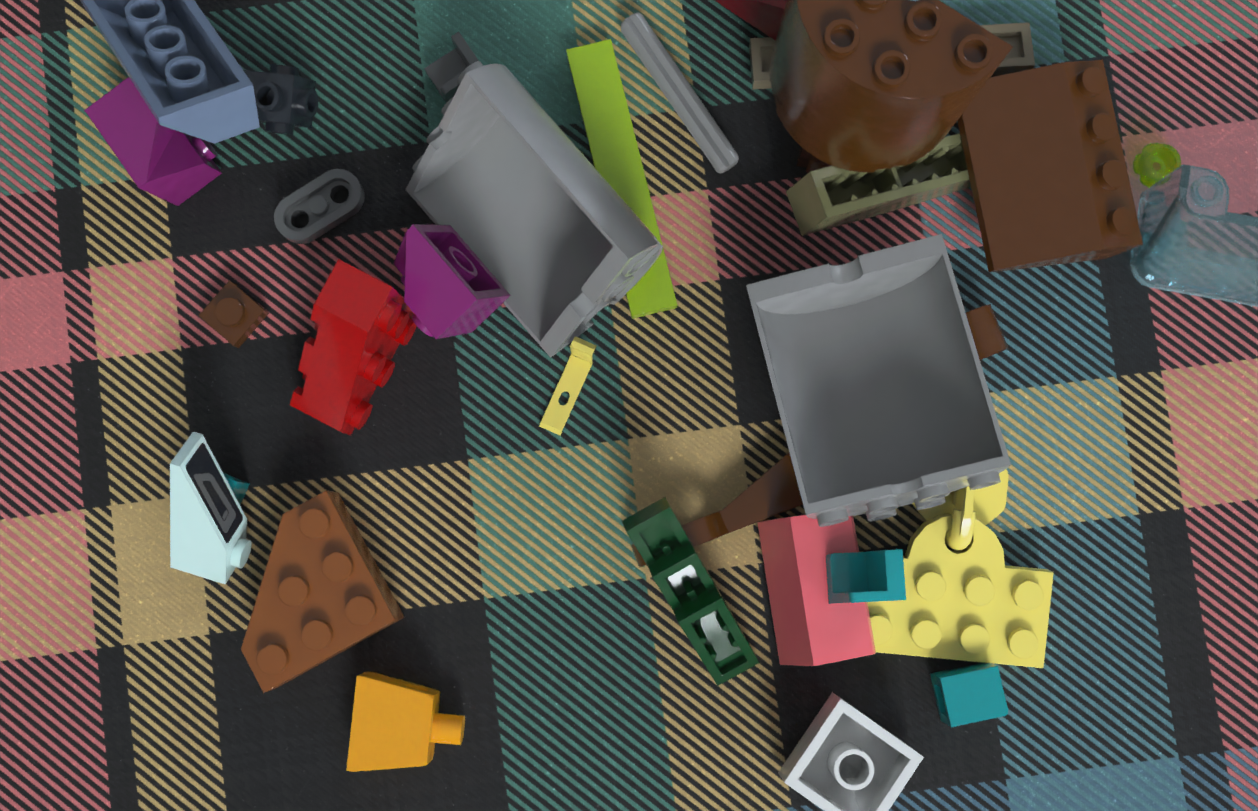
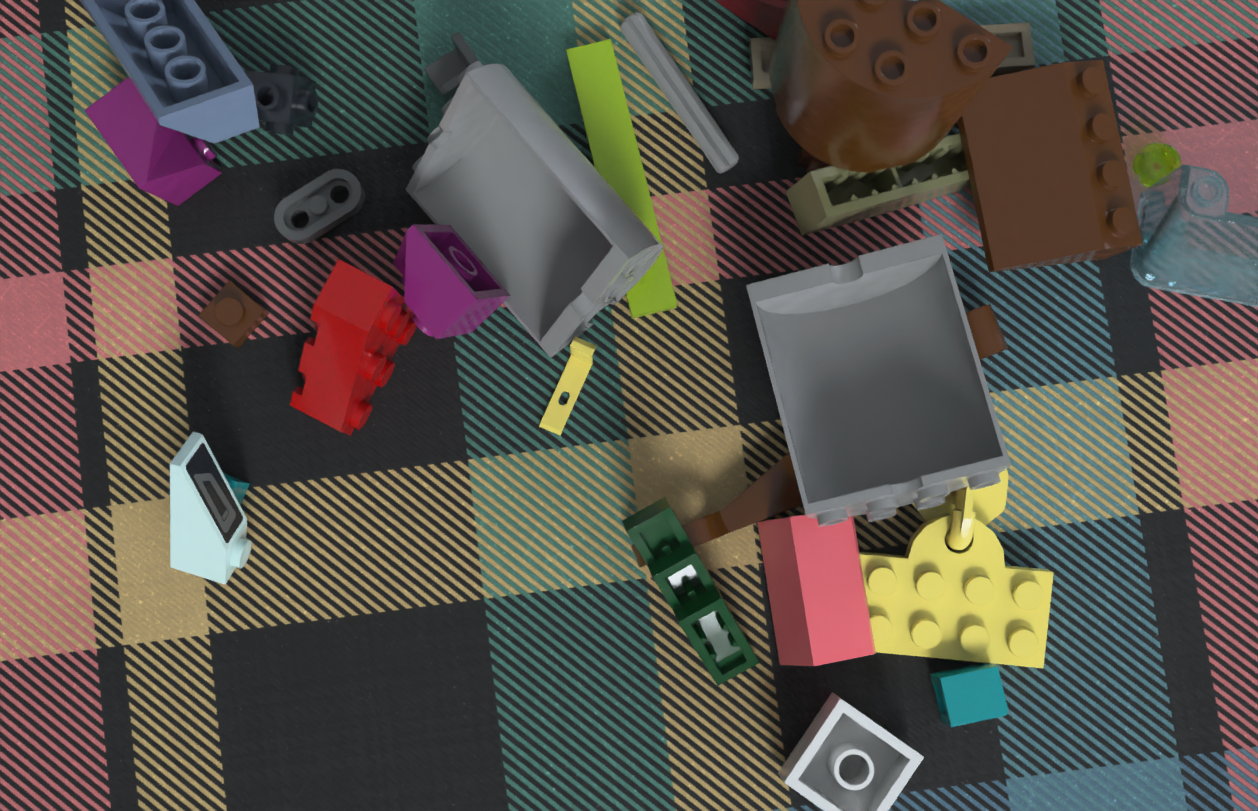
dark orange brick [241,490,404,693] -> none
light orange torso [346,671,465,772] -> none
teal panel [826,549,906,604] -> none

